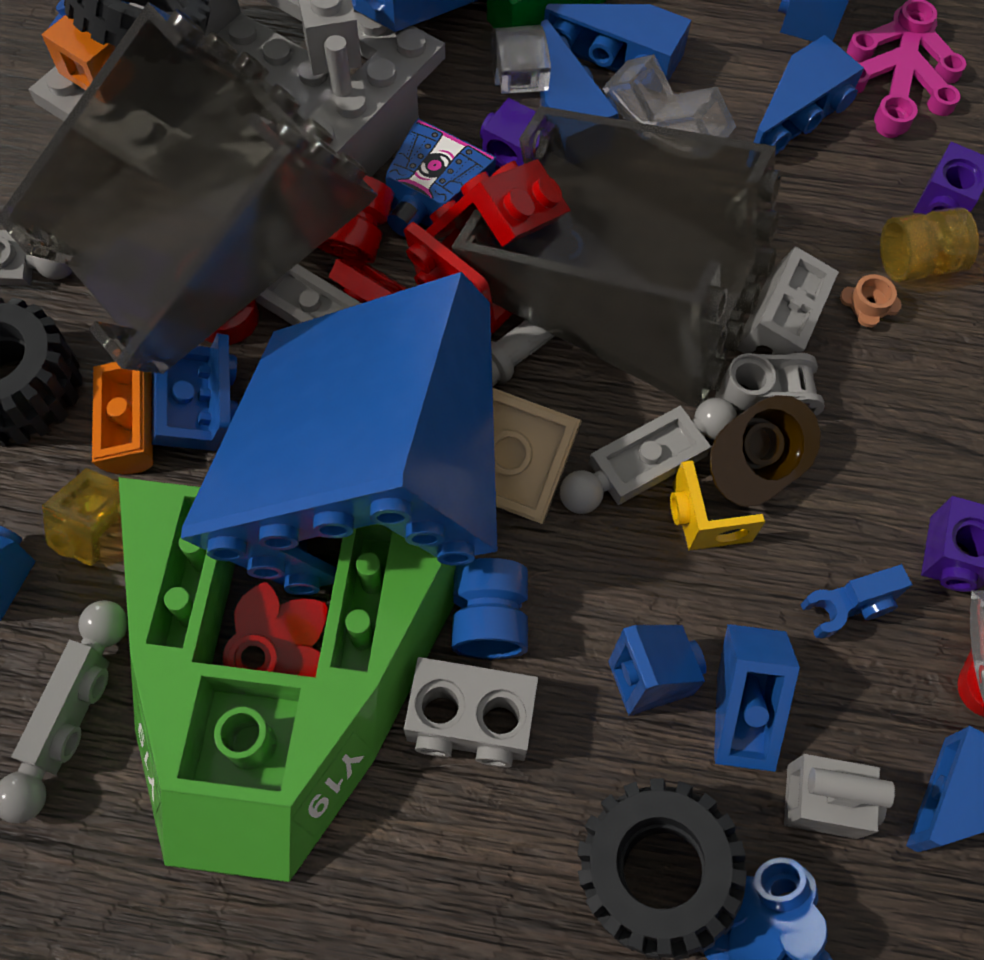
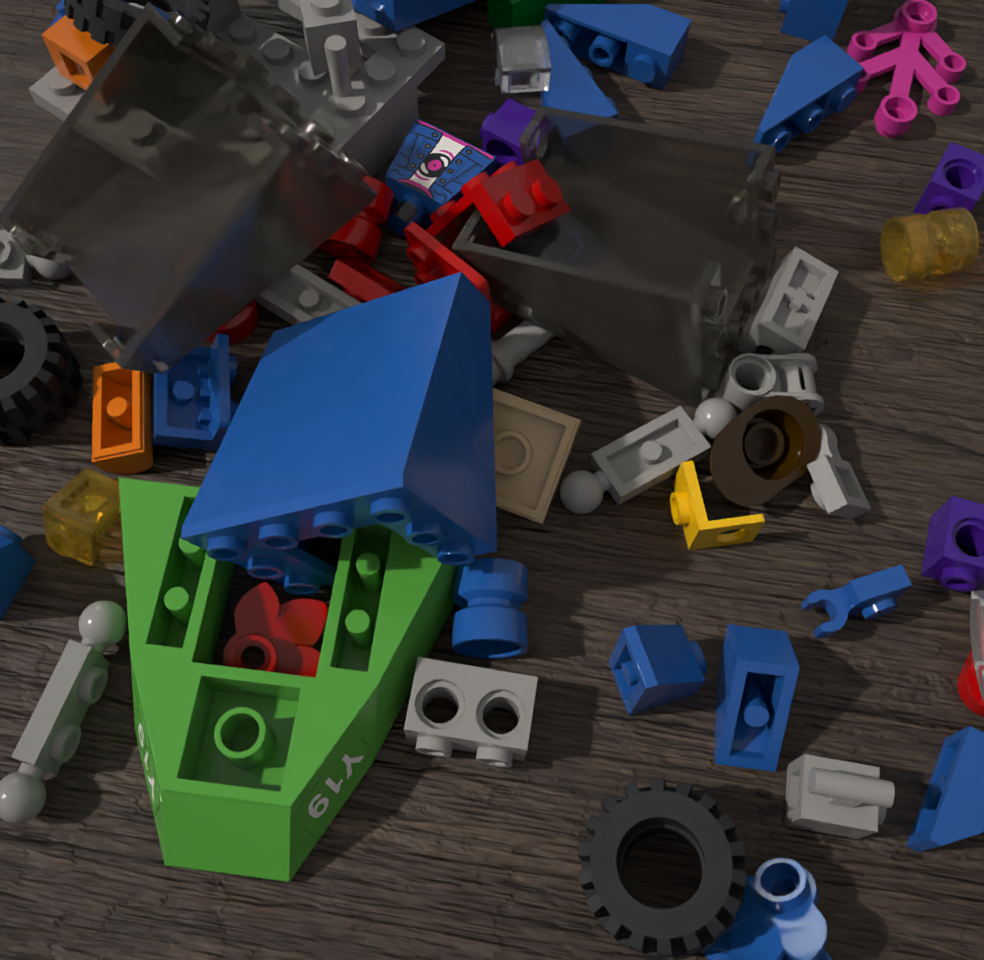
clear brick [602,54,736,157] -> none
nougat plate [840,274,902,327] -> none
none -> light grey plate [807,424,871,519]

